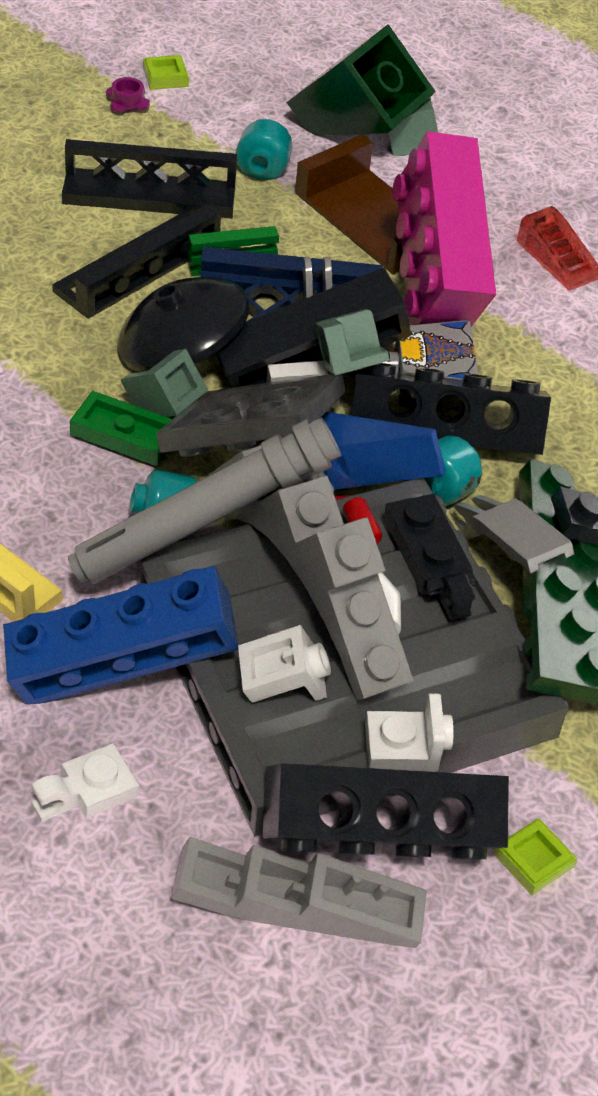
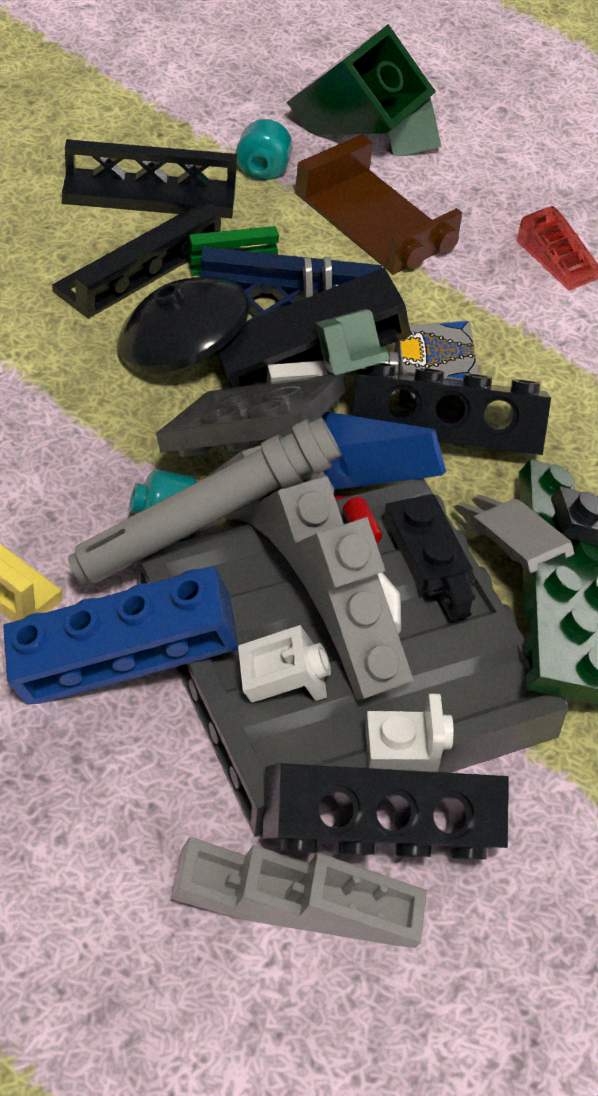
white plate [31,743,139,822] -> none
green plate [69,390,173,467] -> none
magenta plate [106,77,150,113] -> none
sand green panel [121,349,208,417] -> none
lime tile [143,55,189,90] -> none
dark pink brick [392,131,496,327] -> none
teal head [412,436,482,507] -> none
lime tile [493,818,578,896] -> none

